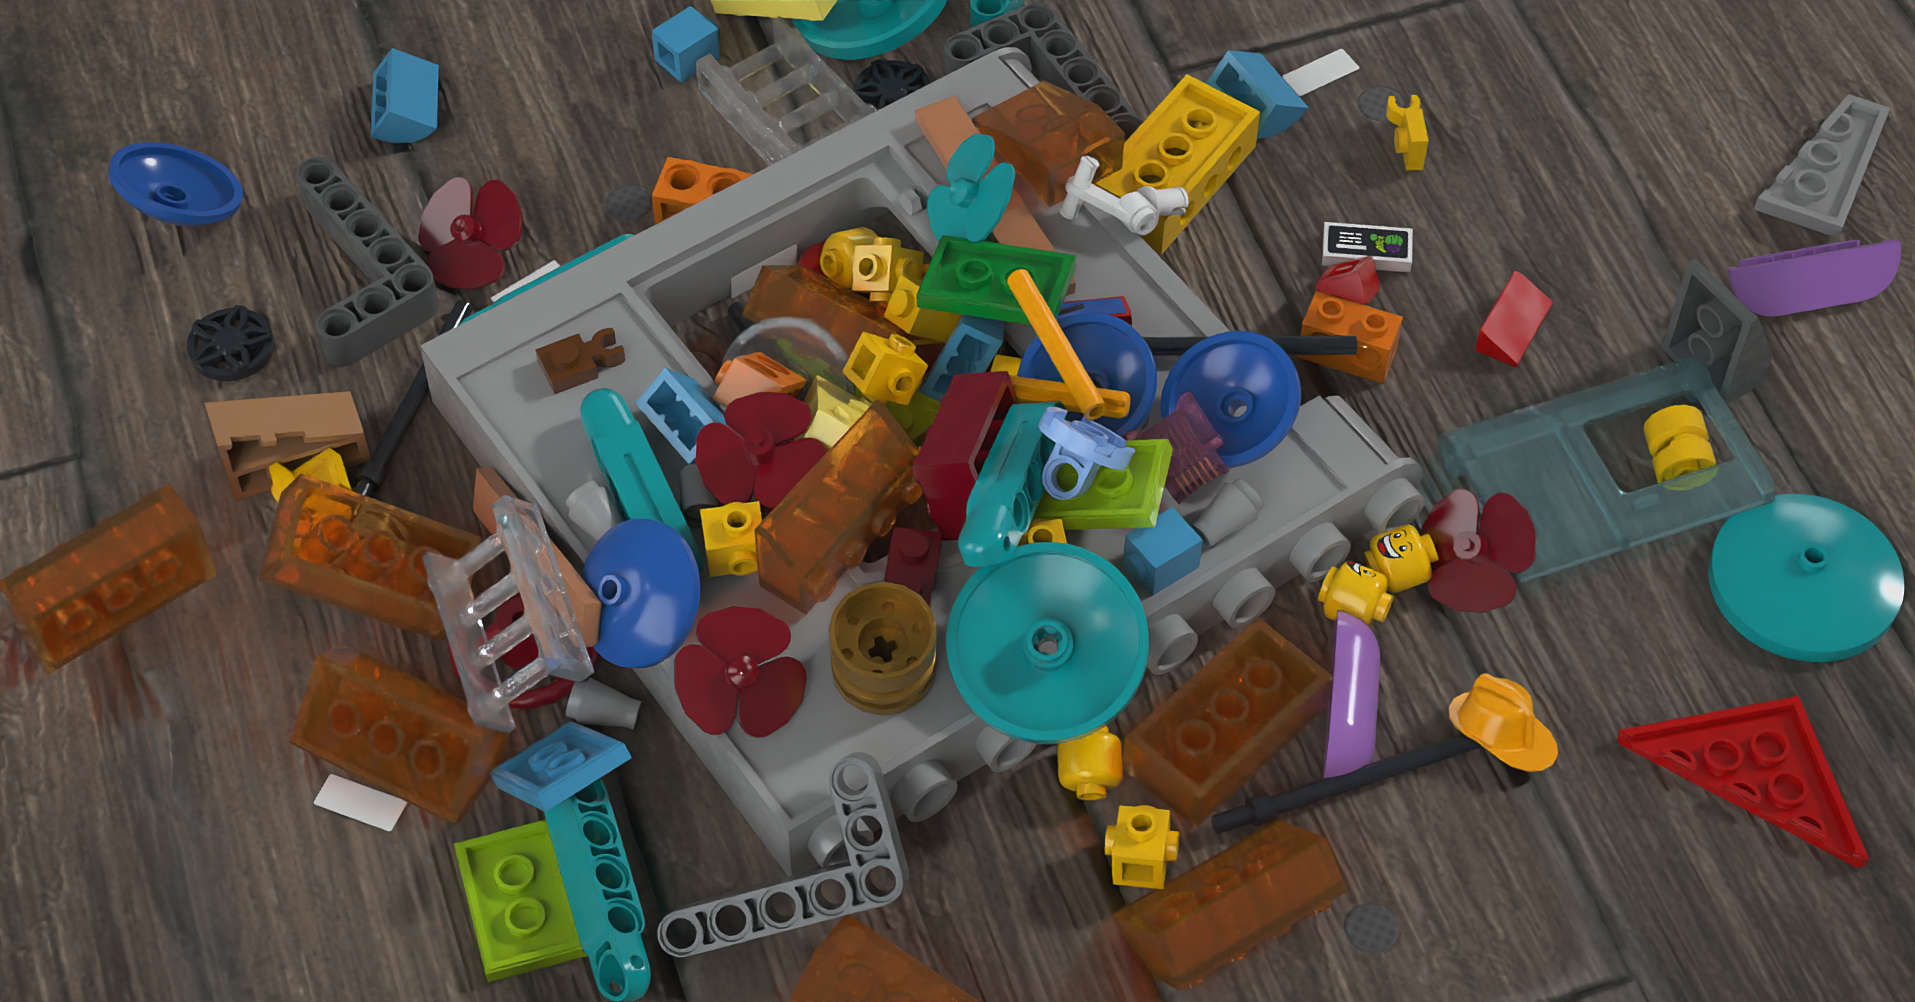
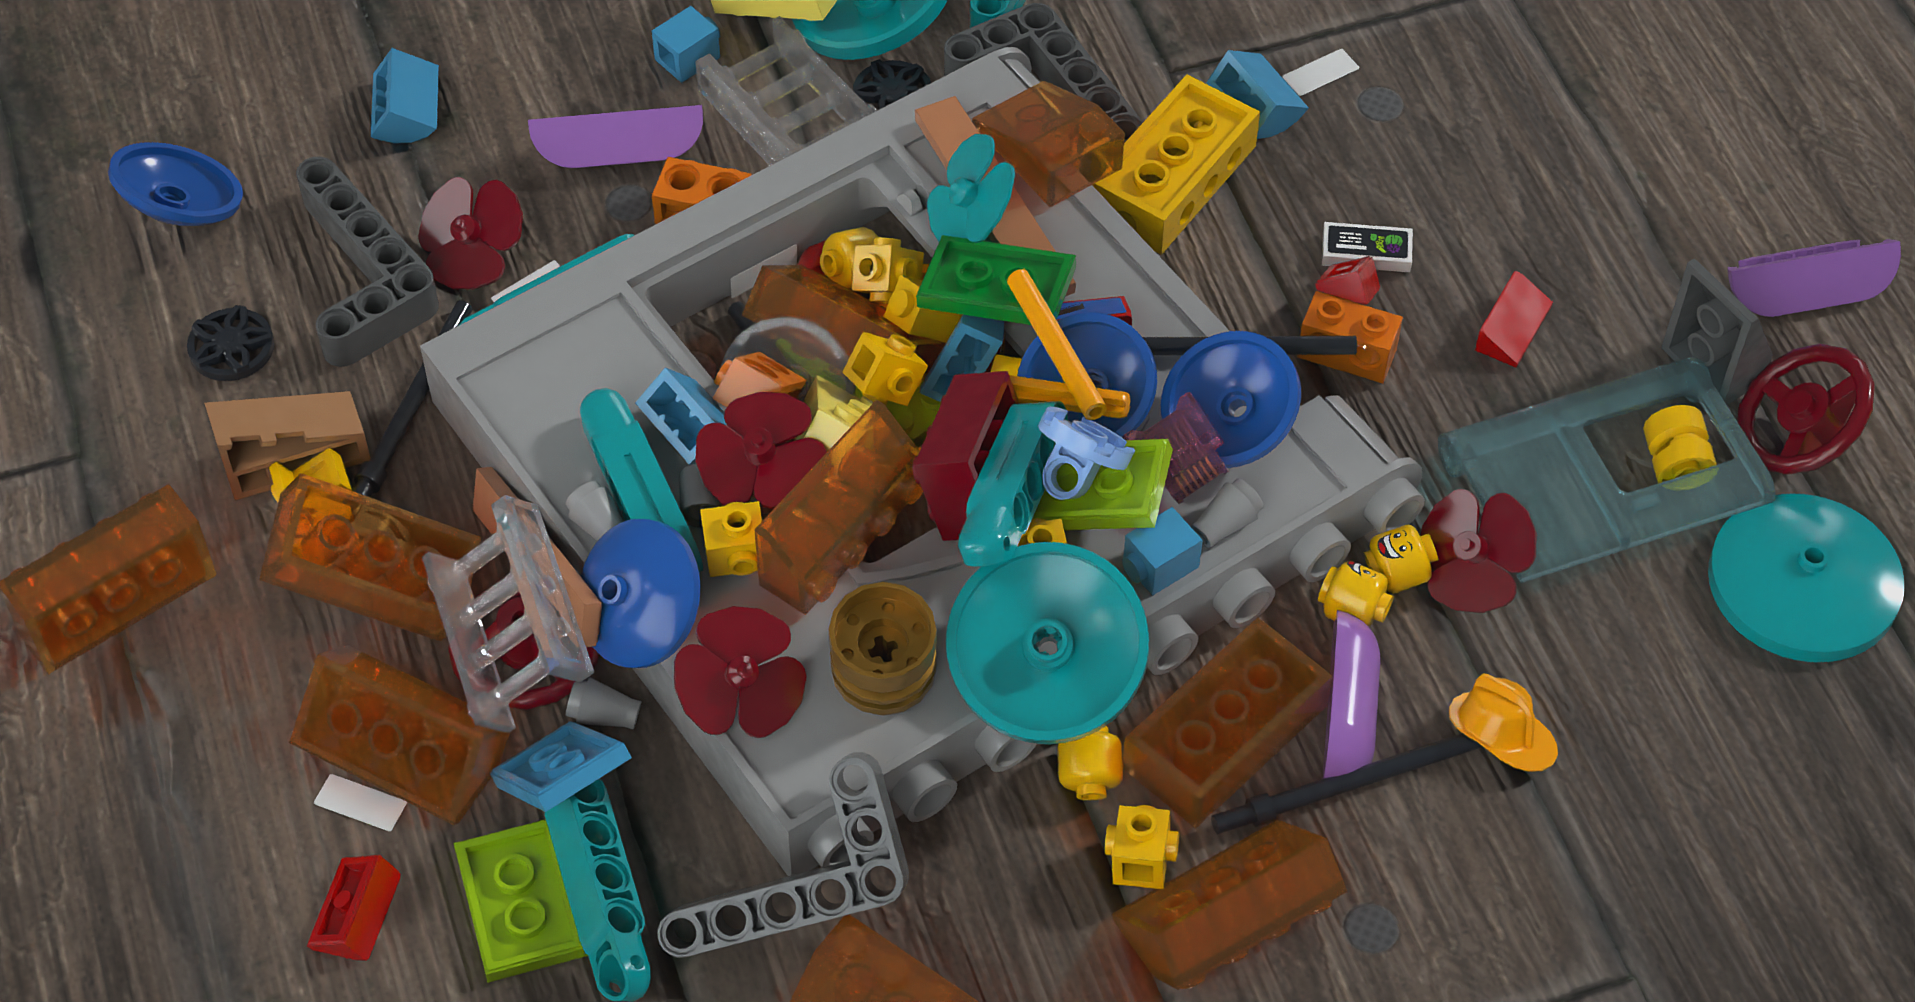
reddish brown plate [535,328,626,394] -> none
dark red plate [884,527,942,609] -> none
white pin [1059,156,1189,235] -> none
yellow plate [1386,95,1429,171] -> none
red tile [1617,696,1869,868] -> none
light grey wing [1754,94,1890,238] -> none
none -> red slope [307,855,401,961]
none -> medium lavender brick [528,105,703,168]
none -> dark red piece [1736,344,1875,475]

